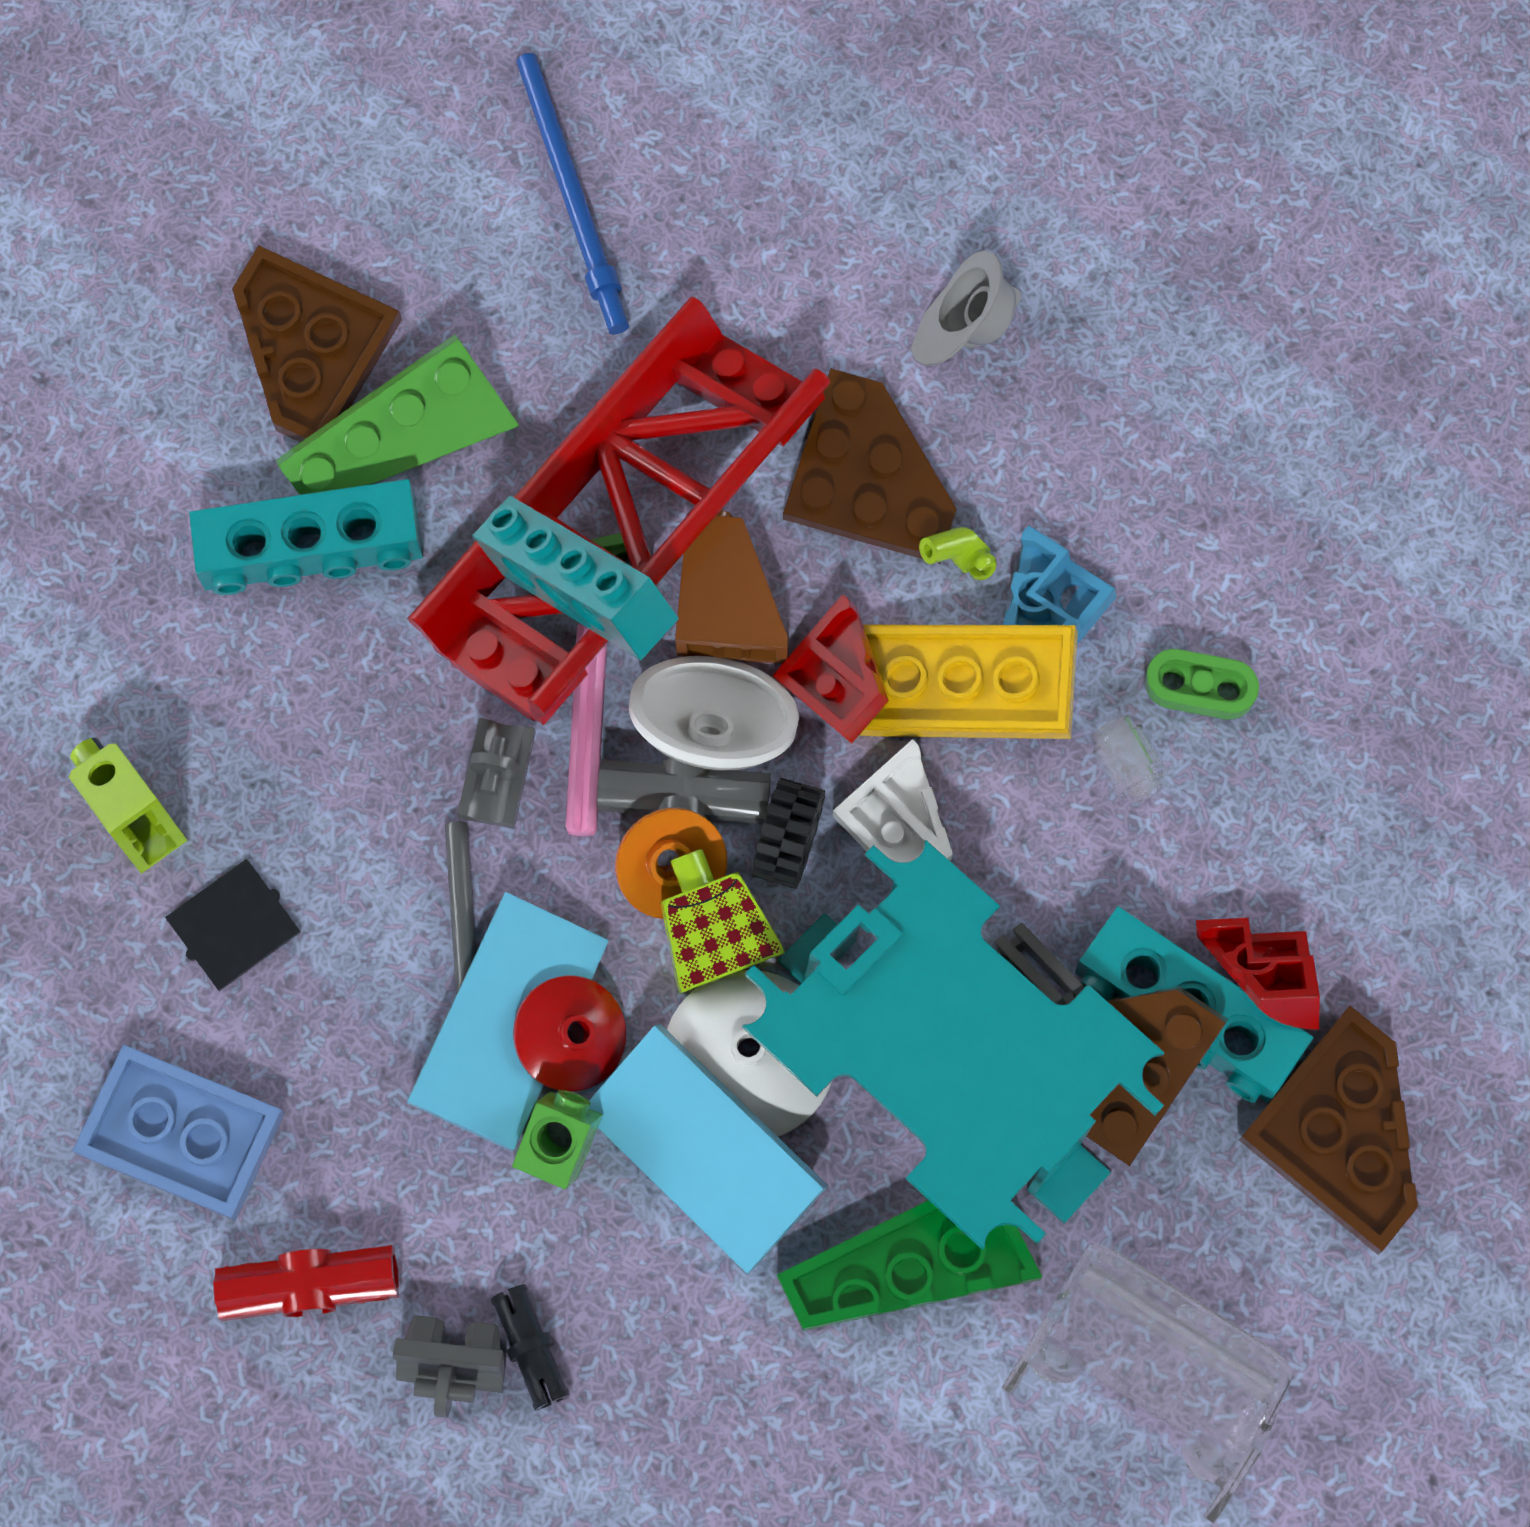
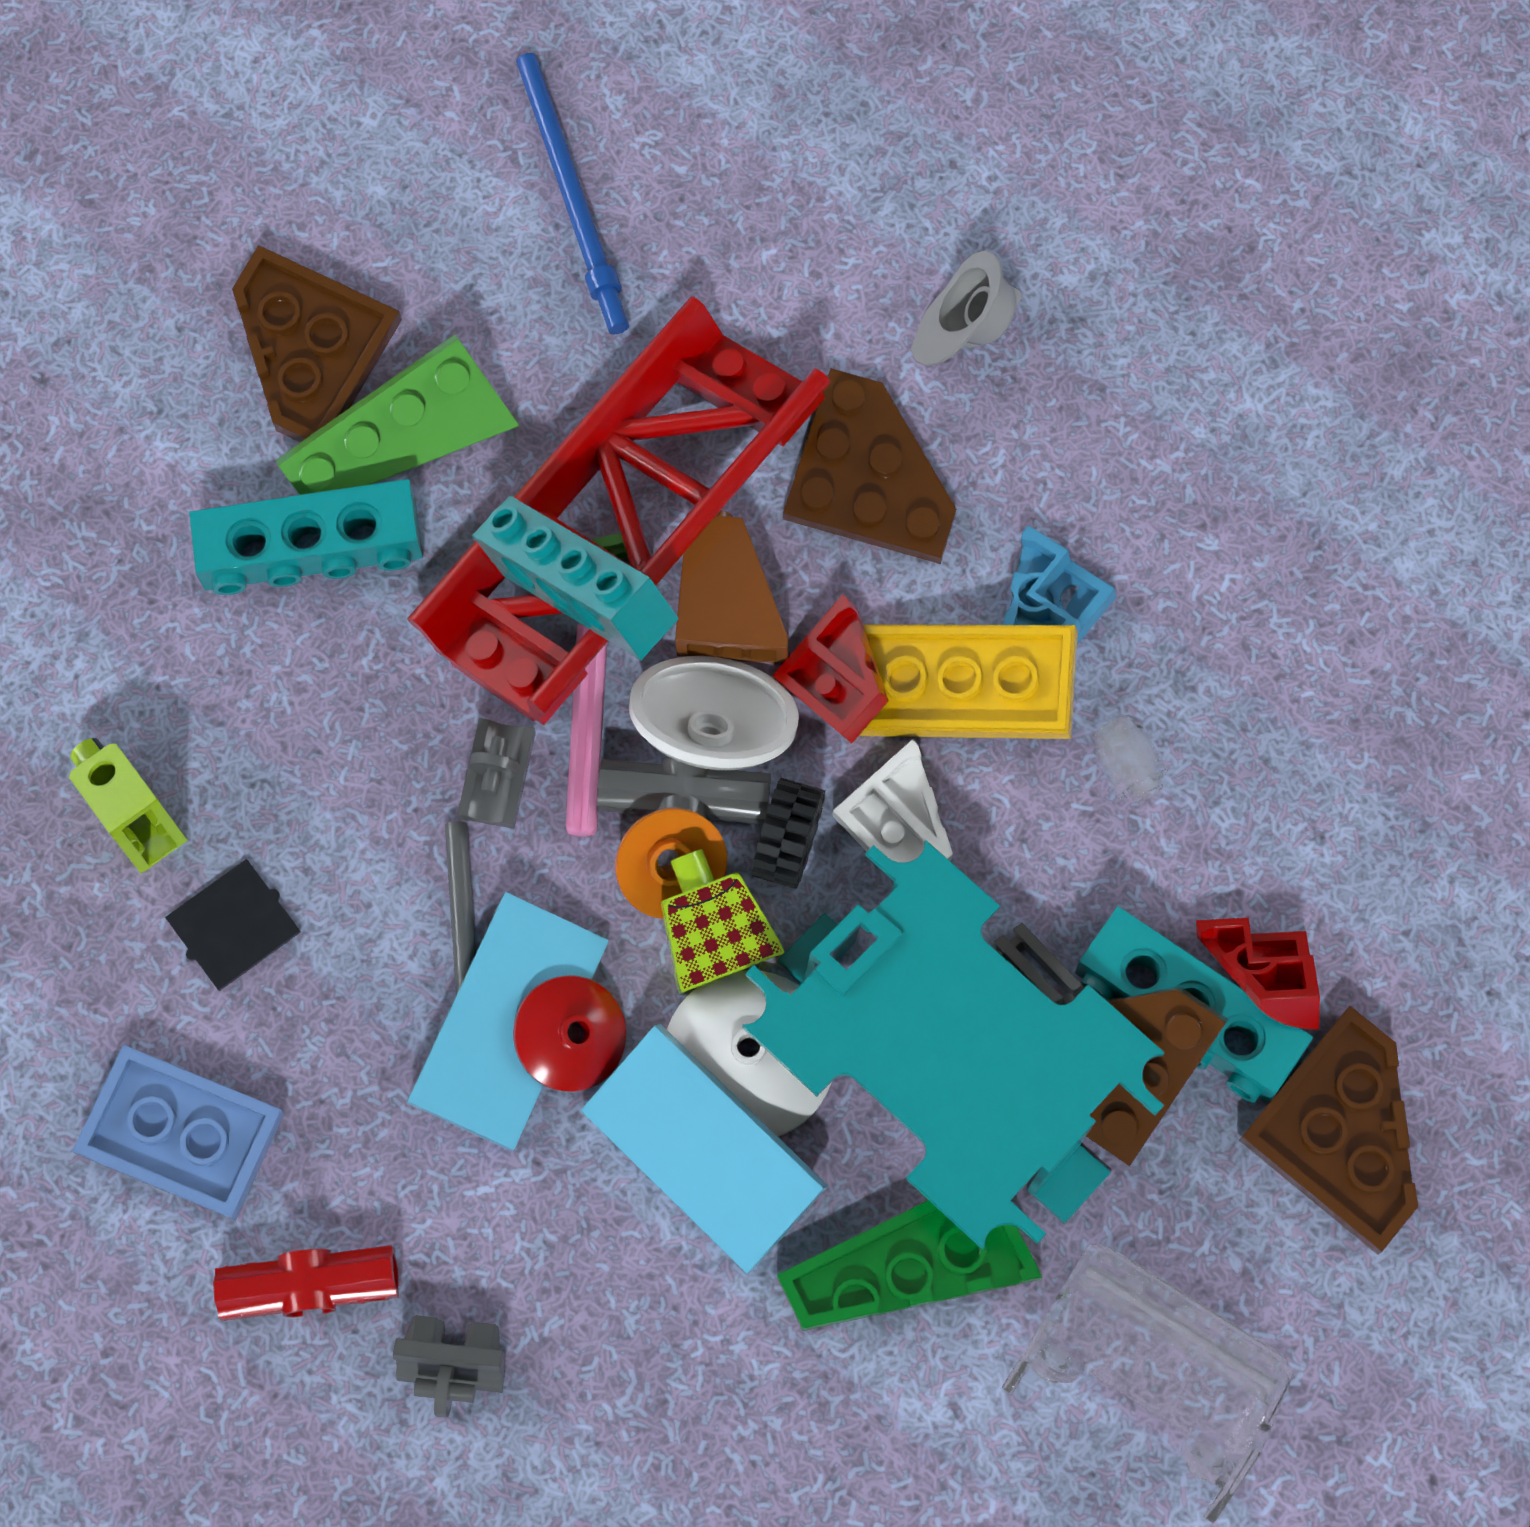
black pin [490,1284,570,1411] -> none
bright green brick [512,1090,603,1190] -> none
lime arm [919,527,997,581] -> none
bright green plate [1145,649,1259,720] -> none

